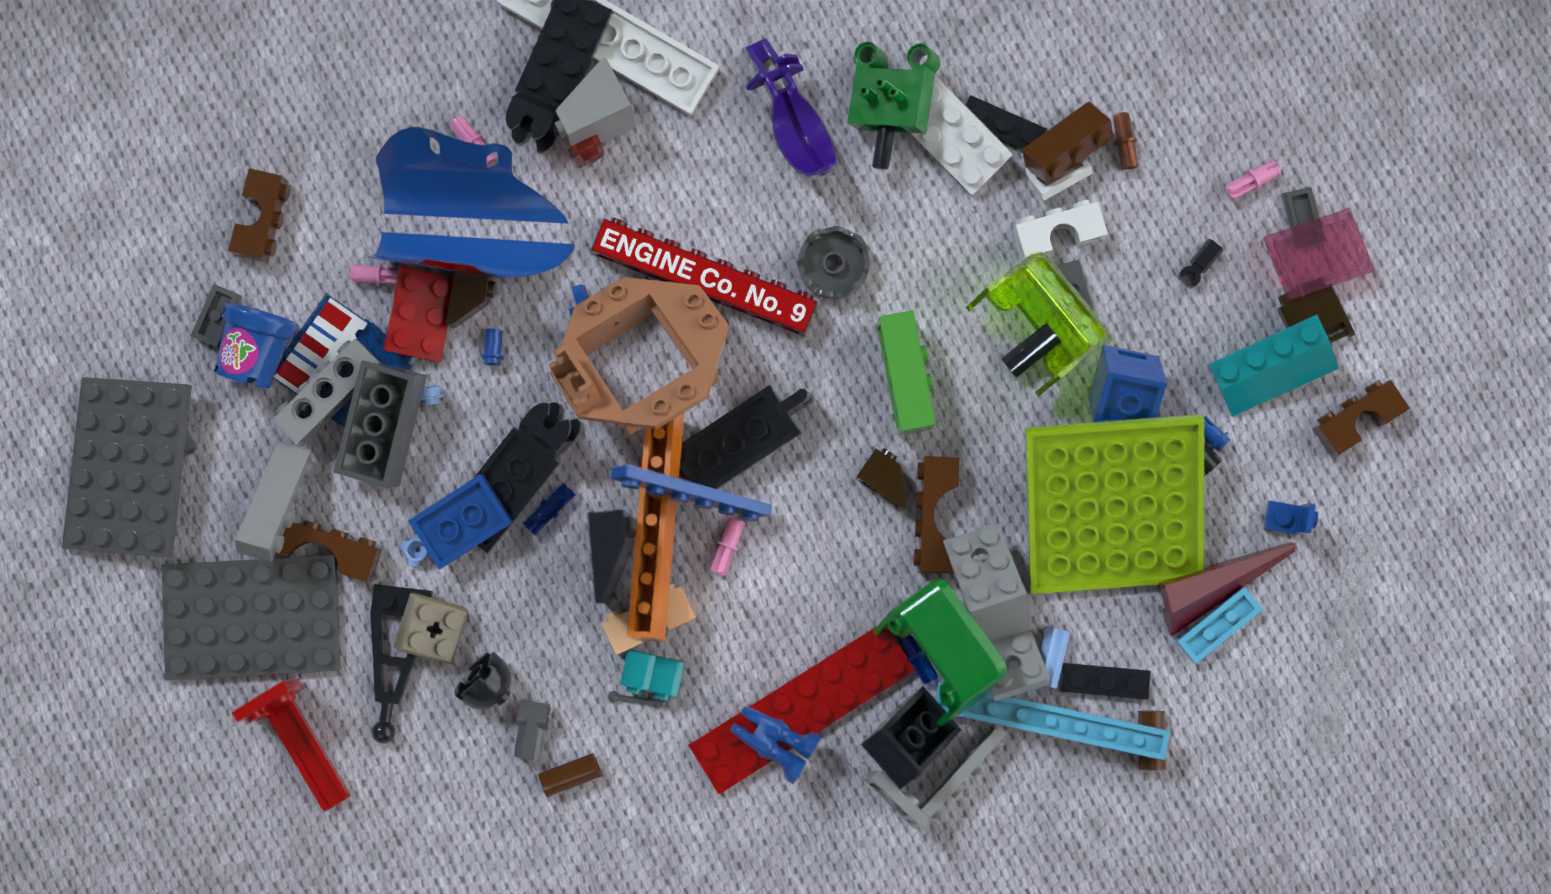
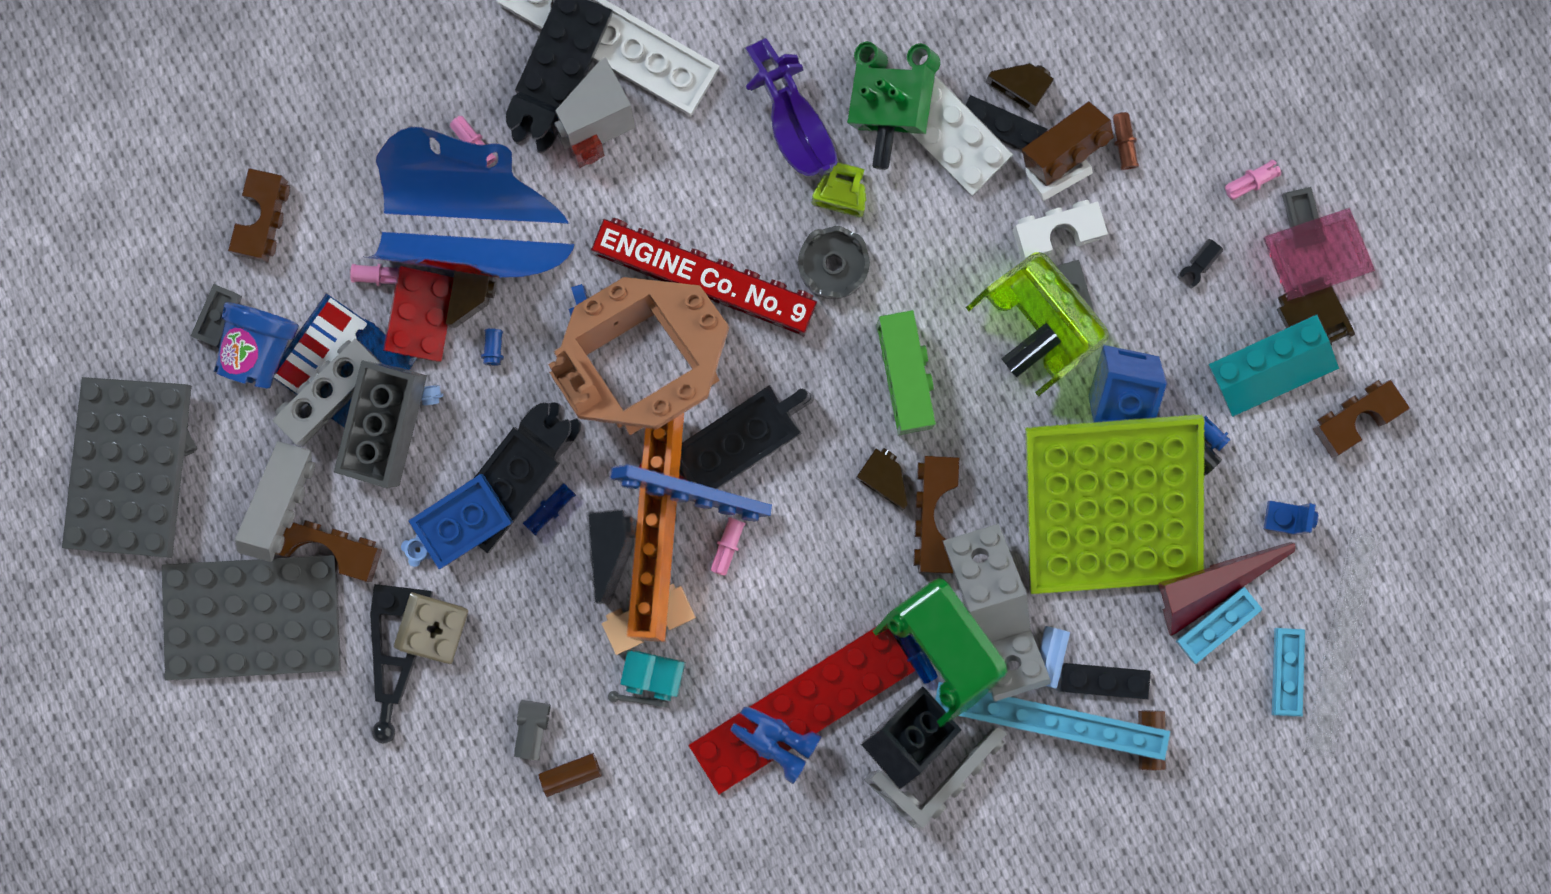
red bracket [231,679,351,812] -> none
black cylinder [454,652,511,710] -> none
none -> lime piece [811,162,866,217]
none -> dark brown slope [985,63,1054,113]
none -> medium azure tile [1272,628,1305,717]

